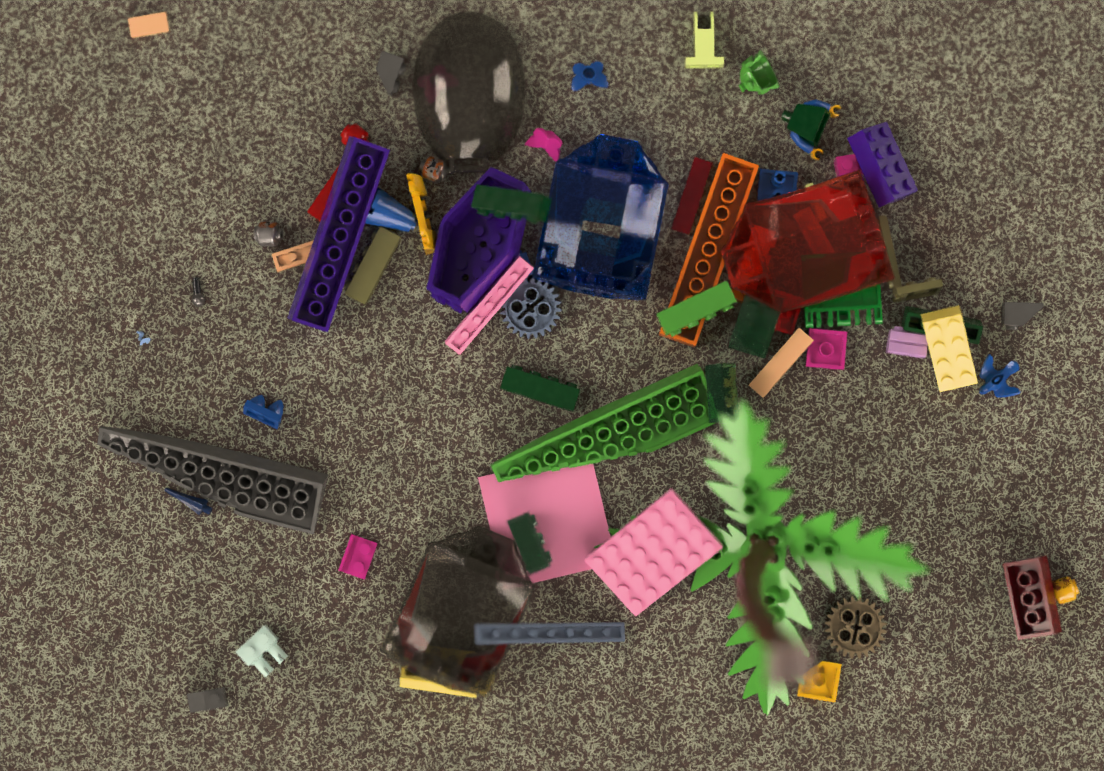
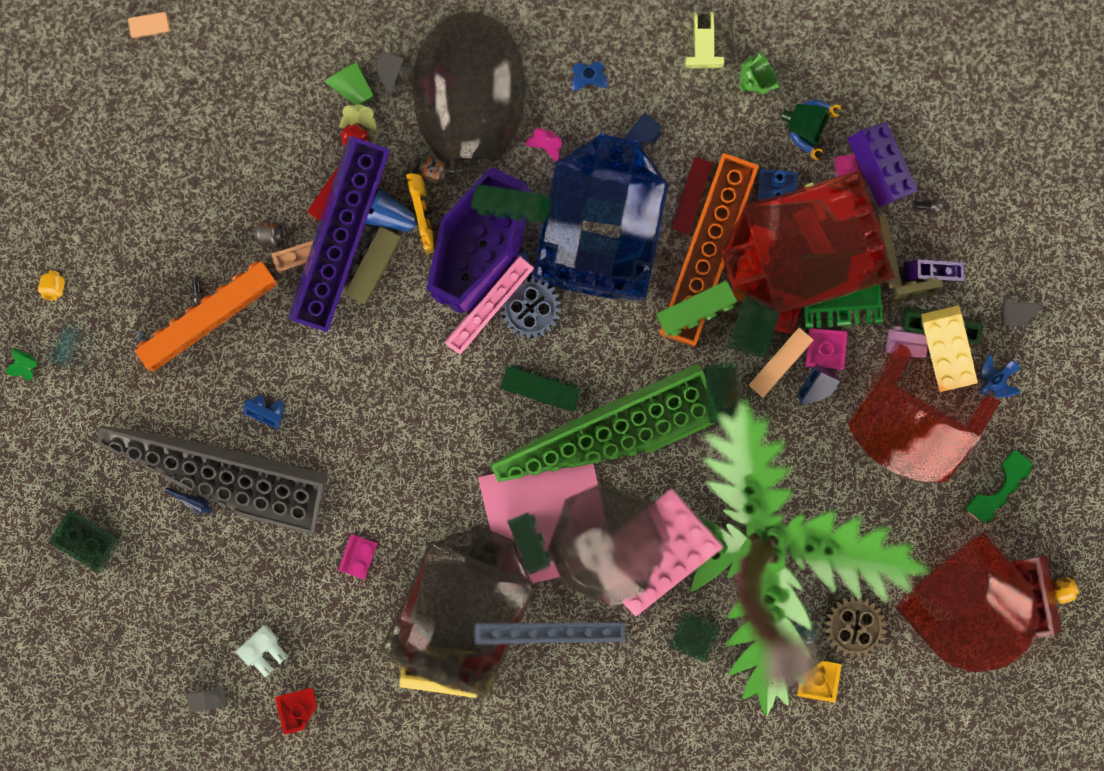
none -> green animal [6,348,38,381]
none -> yellow head [38,271,65,300]
none -> clear green brick [48,509,122,573]
none -> clear light blue slope [49,326,81,368]
none -> orange brick [134,261,278,372]
none -> red plate [275,687,317,735]
none -> bright green slope [325,62,374,105]
none -> yellowish green animal [340,105,377,131]
none -> clear smoke windscreen [548,481,671,607]
none -> dark blue slope [620,113,662,147]
none -> clear green brick [669,611,721,663]
none -> clear light blue plate [795,626,816,643]
none -> dark blue slope [797,364,840,405]
none -> clear red windscreen [848,341,1001,483]
none -> clear red windscreen [895,532,1038,673]
none -> dark purple slope [904,259,964,282]
none -> piece [914,200,943,213]
none -> green arch [964,450,1033,524]

